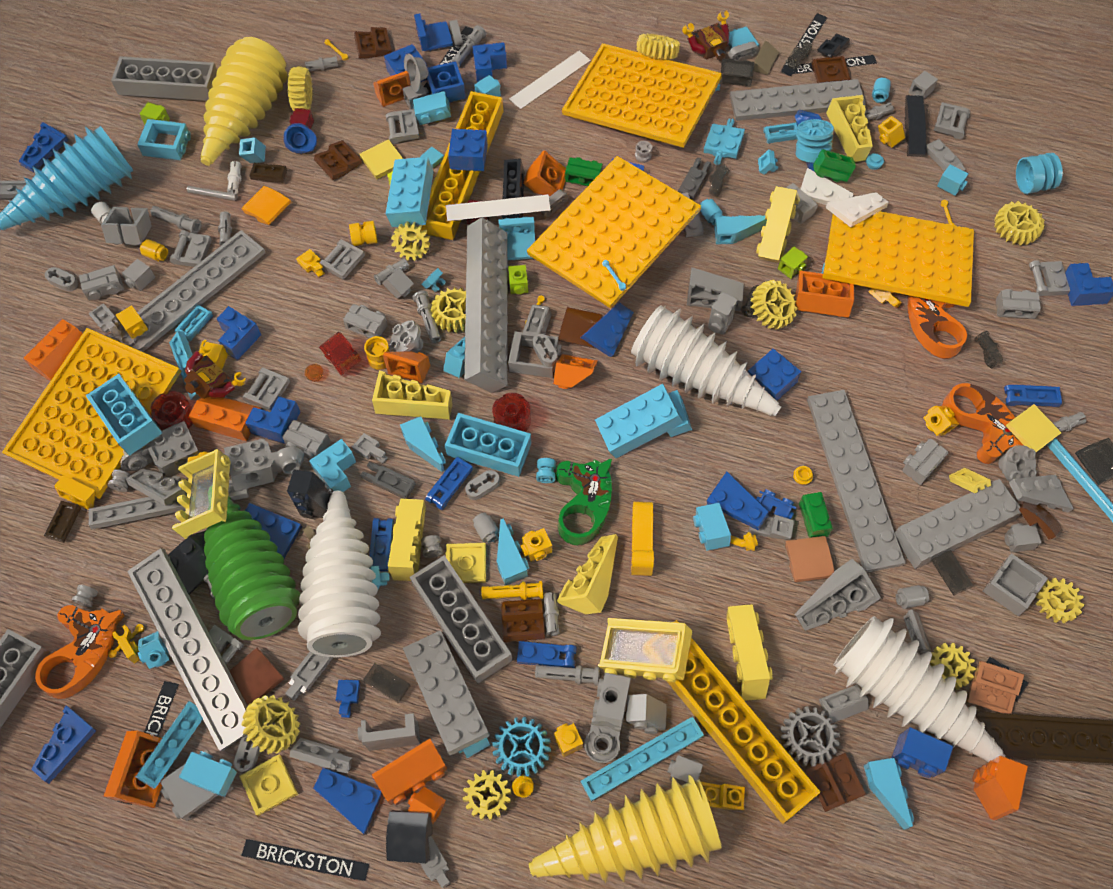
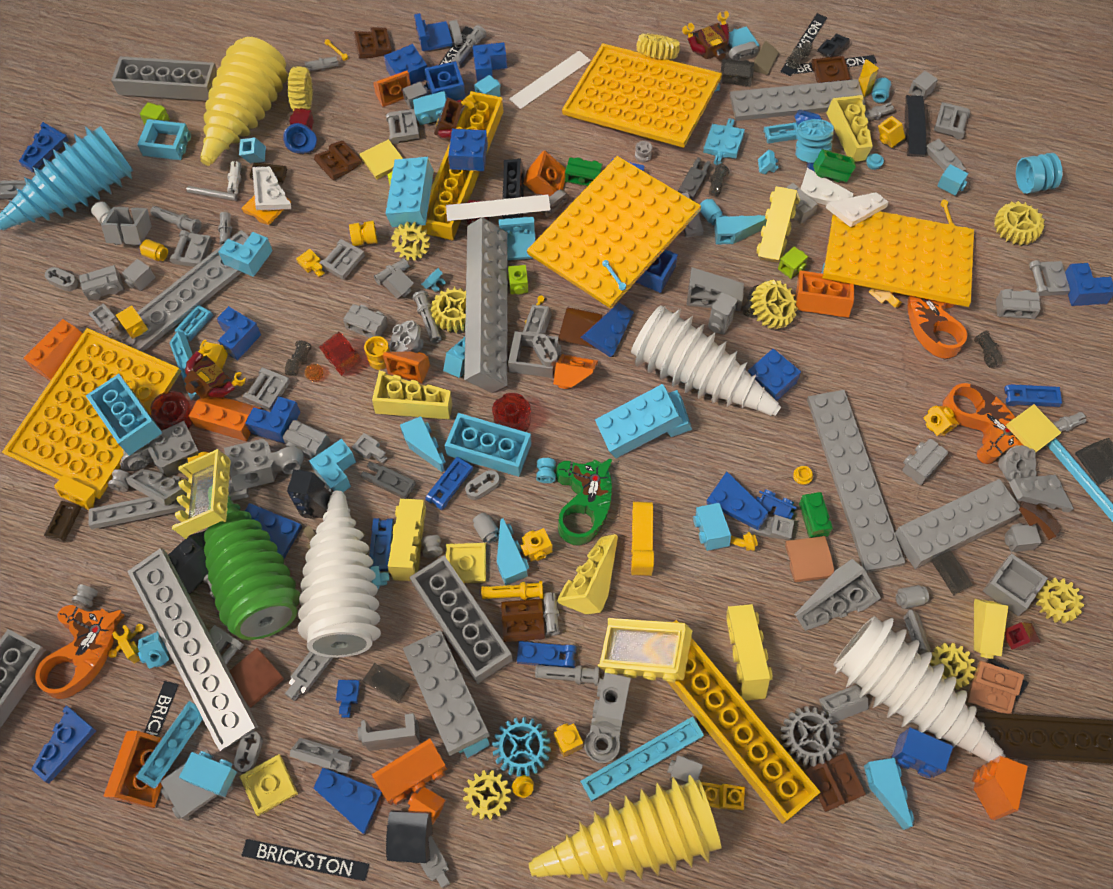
light yellow gear [241,695,301,754] -> none
light grey piece [404,54,428,92] -> none
medium azure tile [420,147,444,168] -> none
light grey brick [626,694,667,734] -> none
light yellow tile [949,468,991,493] -> none
none -> medium azure brick [218,232,273,277]
none -> white wing [252,167,291,210]
none -> clear smoke connector [285,340,312,376]
none -> reddish brown torso [434,96,476,140]
none -> blue brick [636,249,678,293]
none -> yellow slope [859,59,879,97]
none -> light yellow slope [974,599,1008,659]
none -> dark red brick [1004,622,1040,650]

